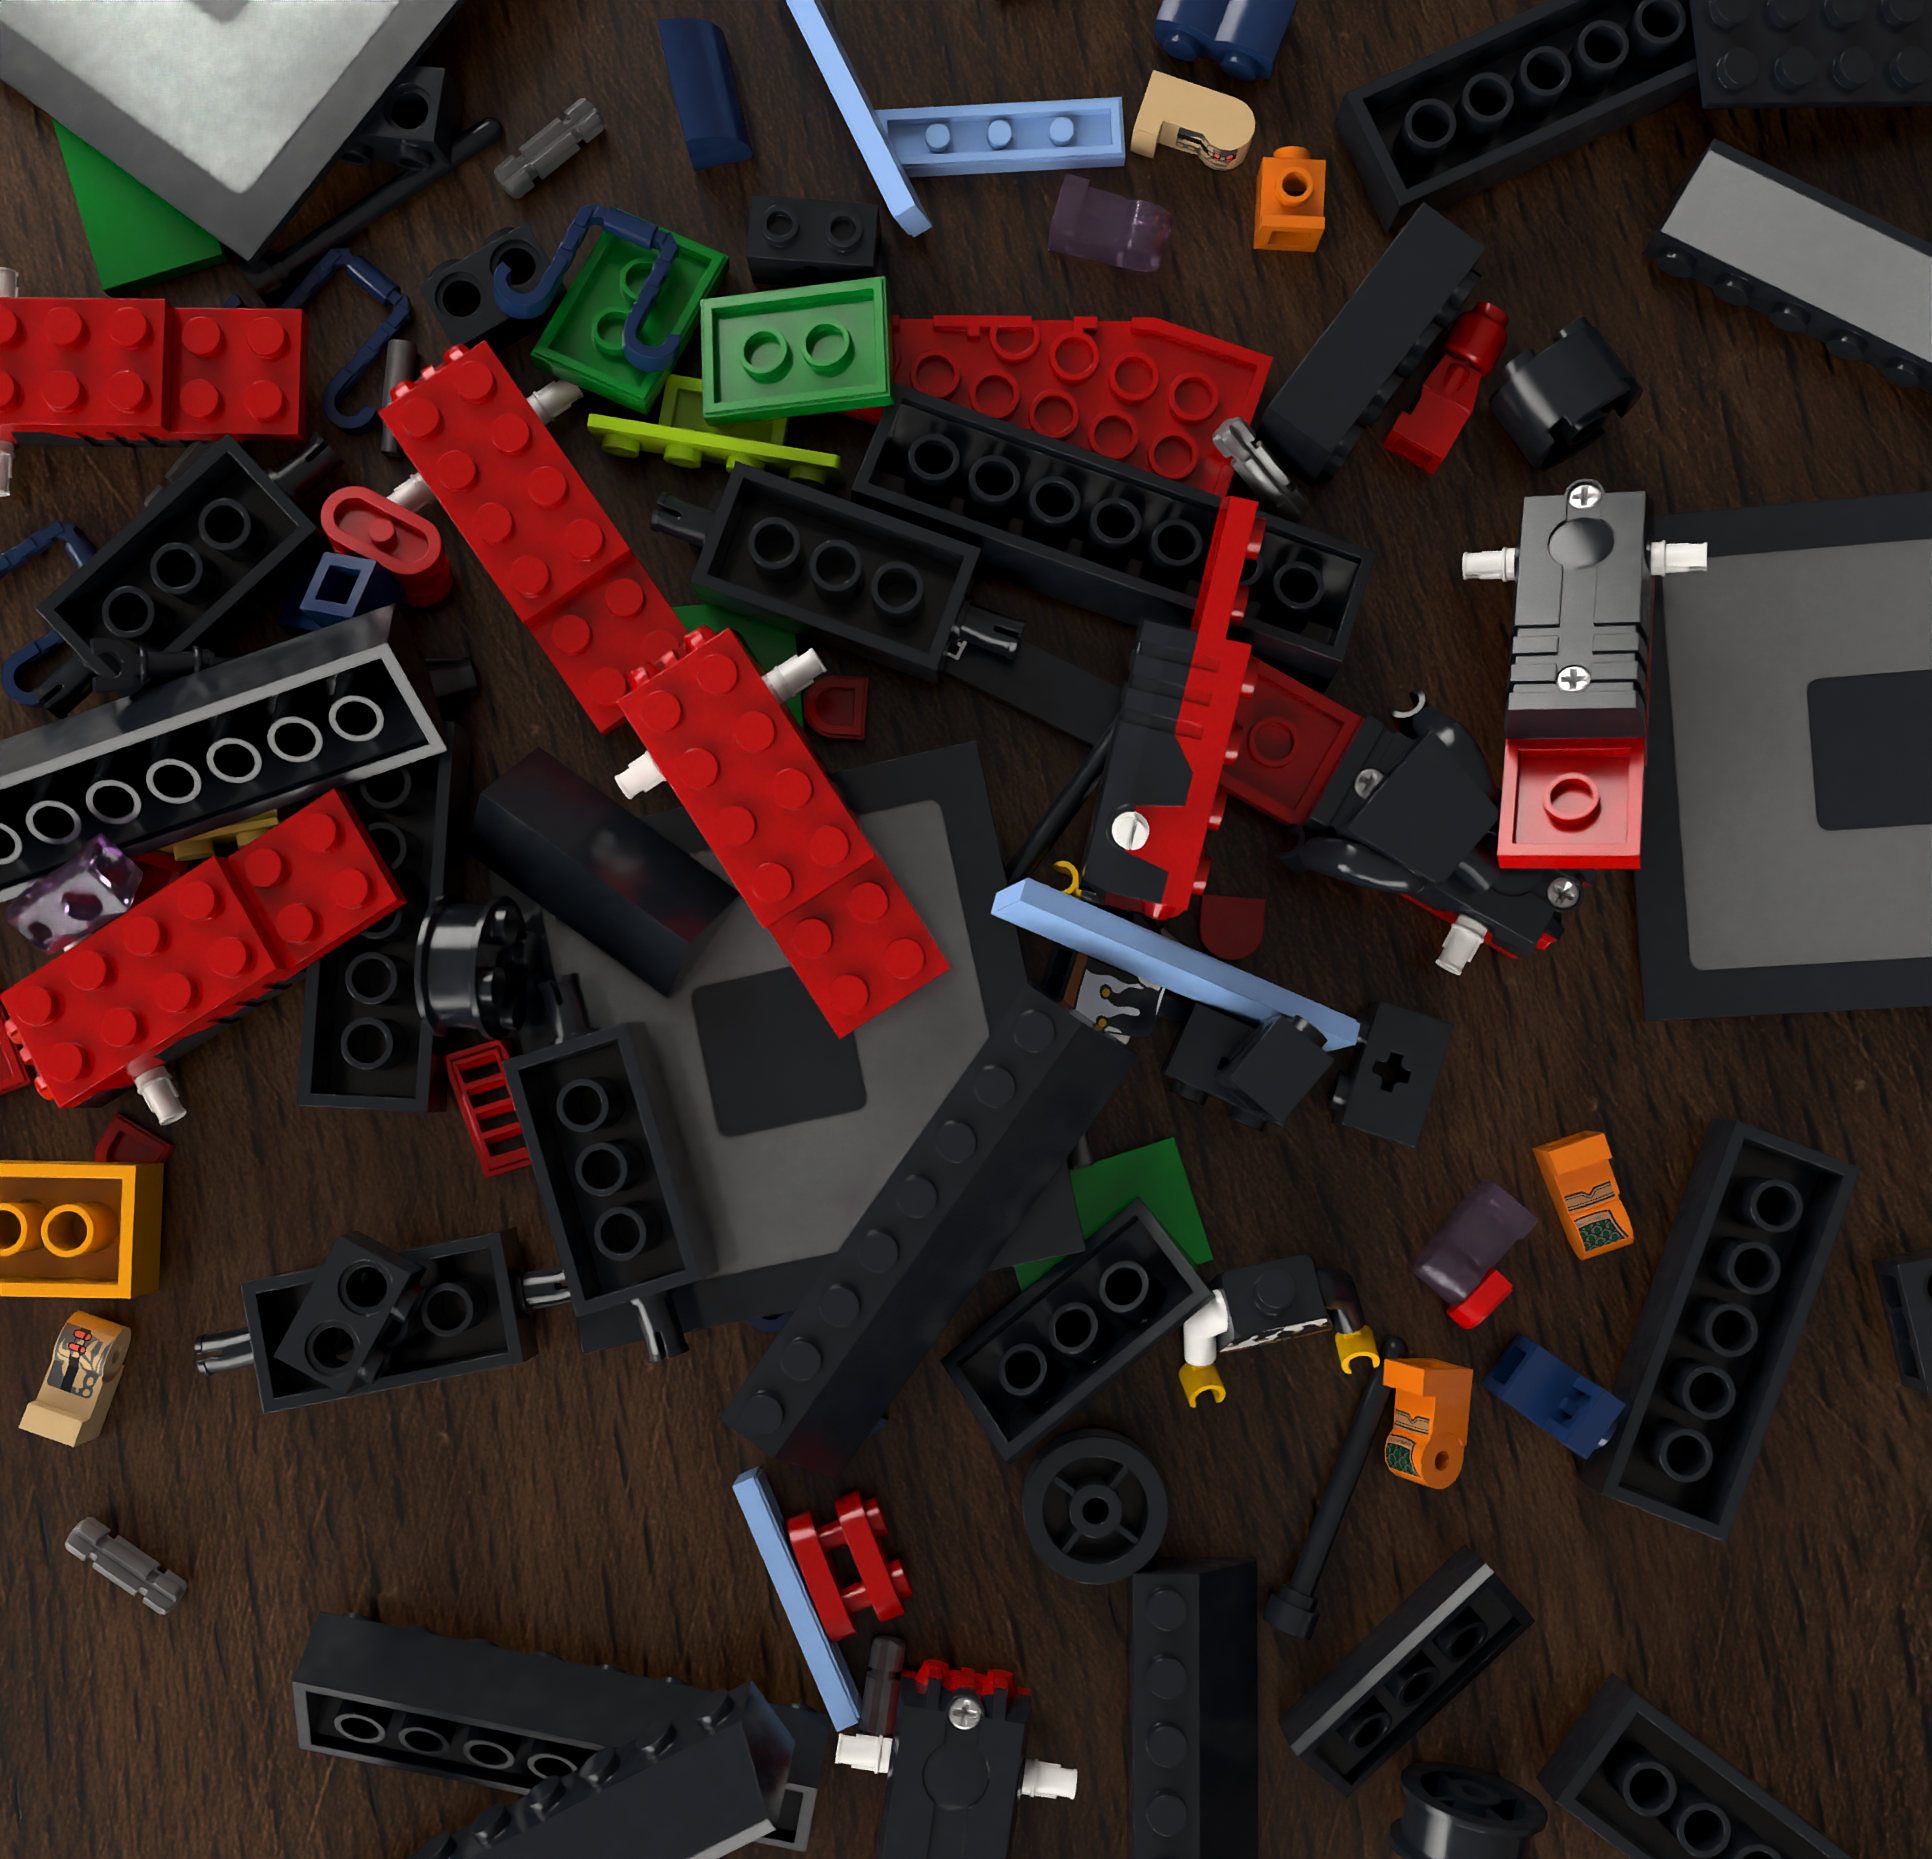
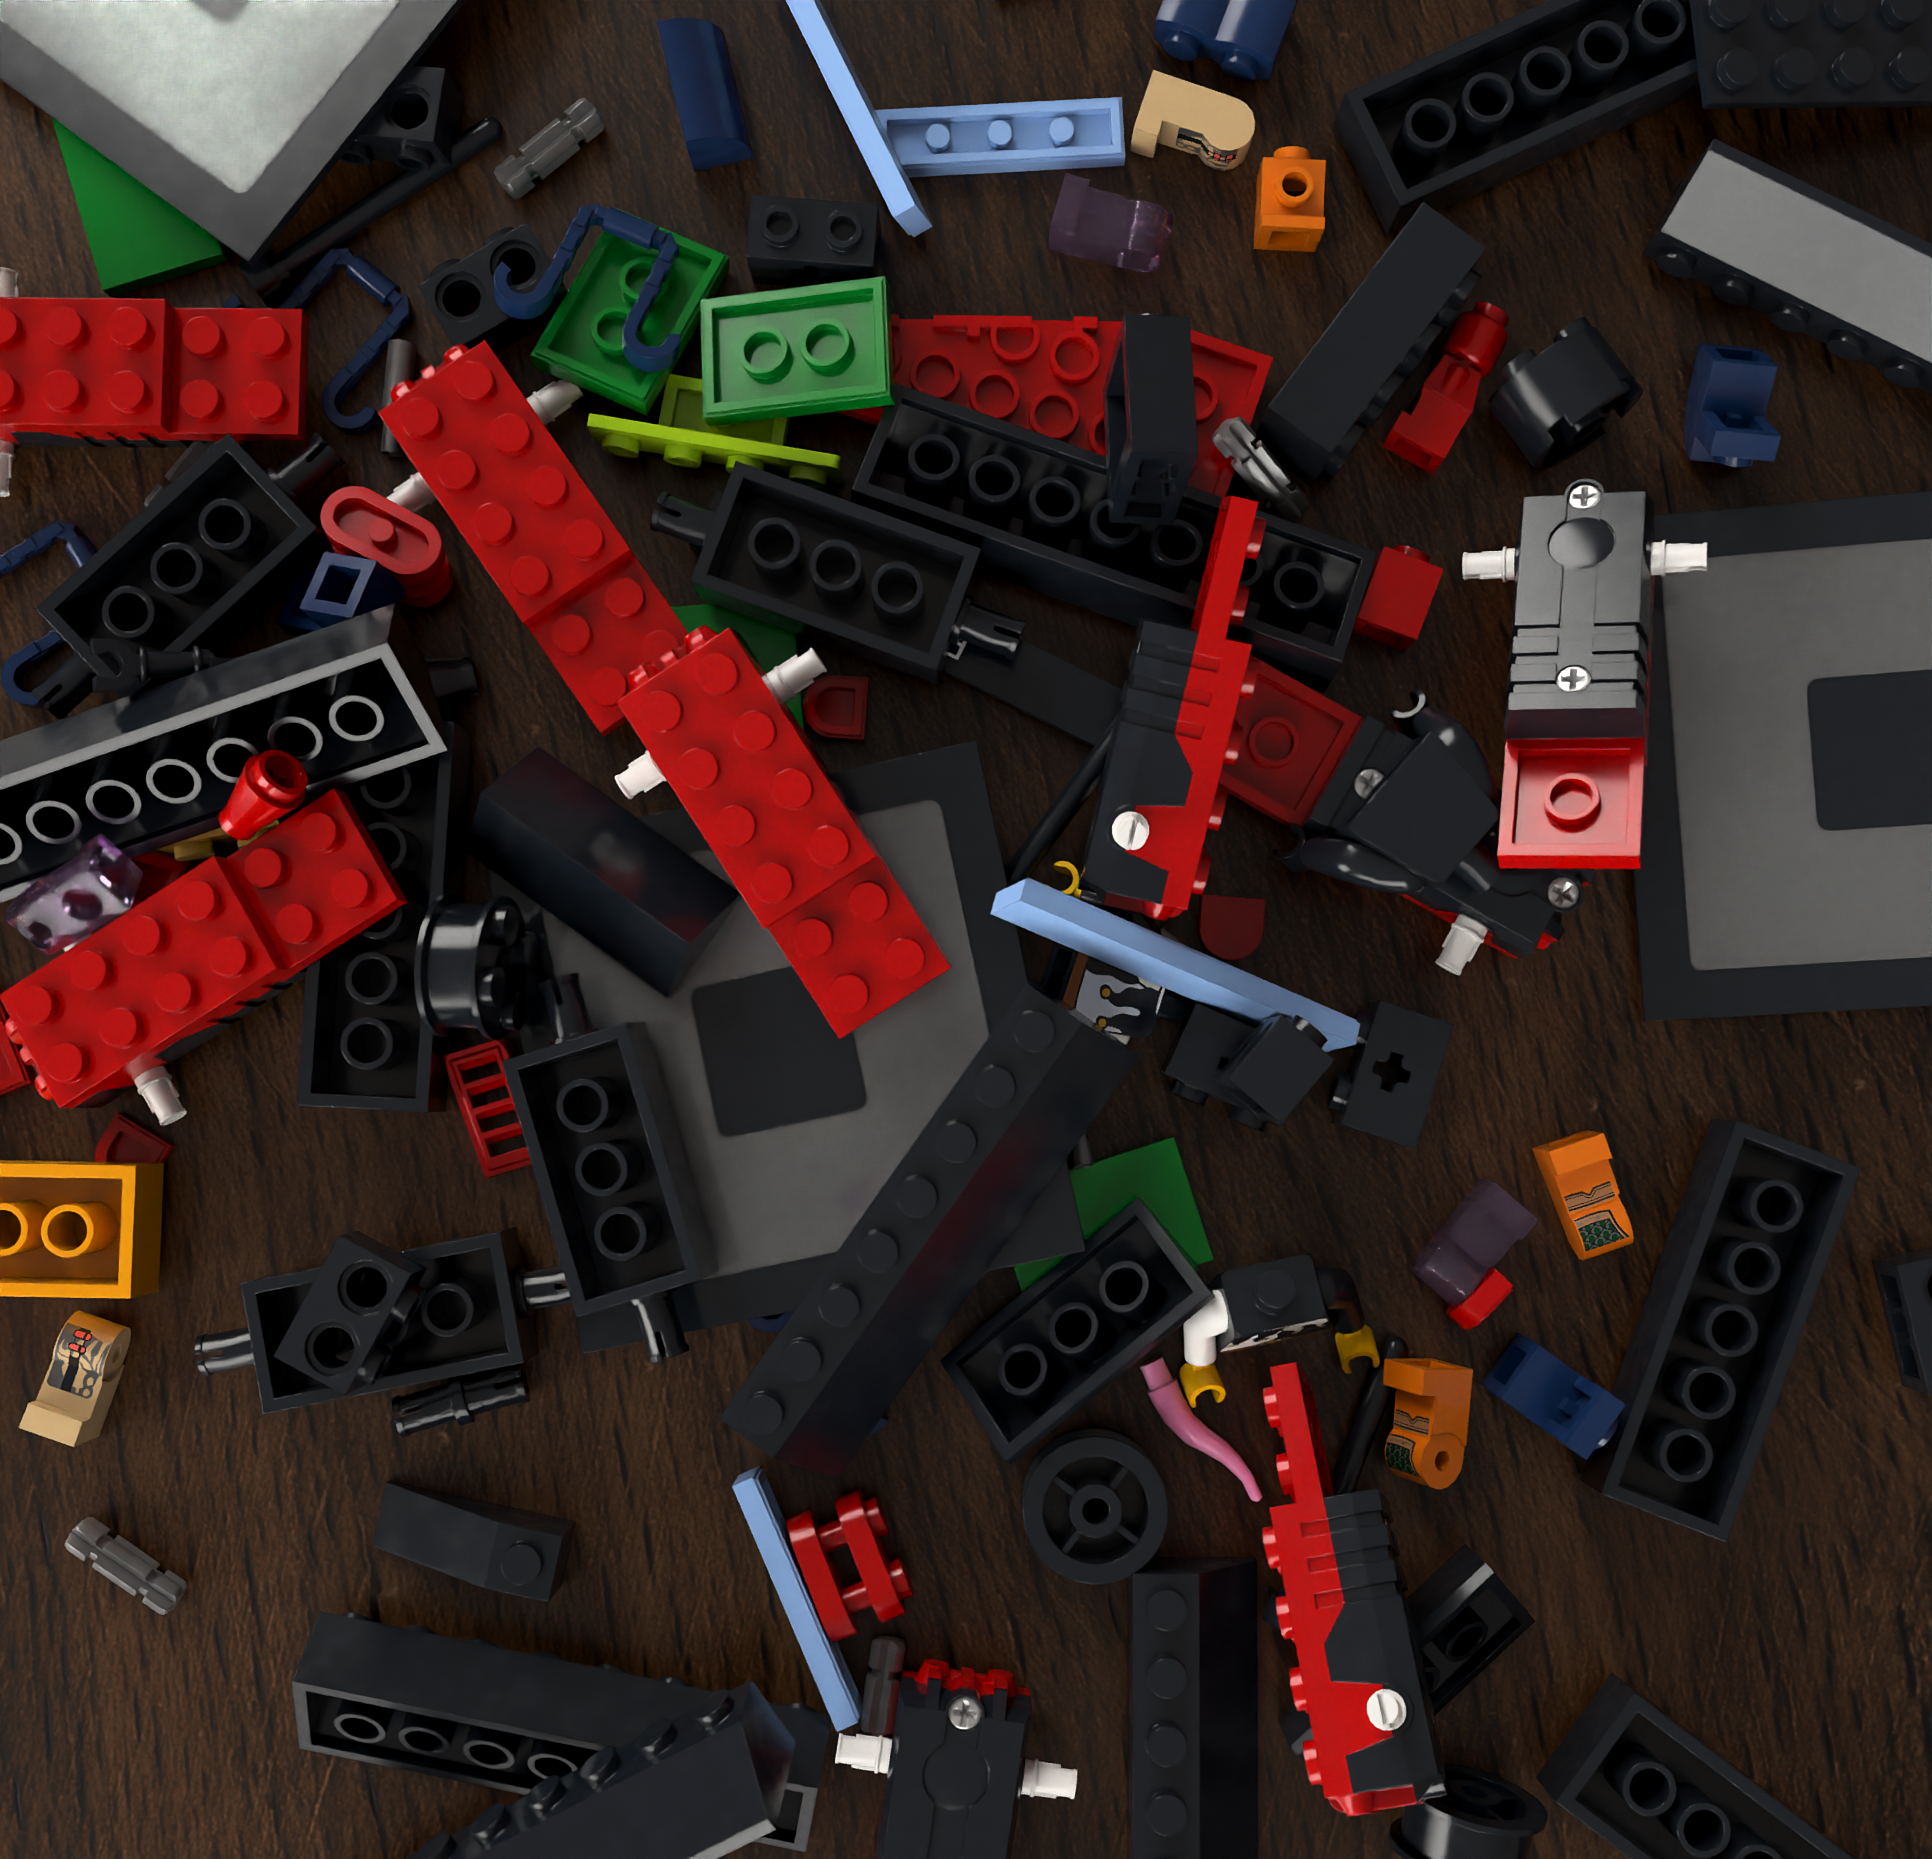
none -> red cone [219,750,308,840]
none -> black slope [372,1480,577,1602]
none -> black pin [392,1363,530,1438]
none -> black window [1103,313,1198,525]
none -> bright pink animal [1139,1356,1262,1502]
none -> piece [1262,1362,1448,1817]
none -> red brick [1352,545,1444,652]
none -> dark blue brick [1684,343,1781,467]

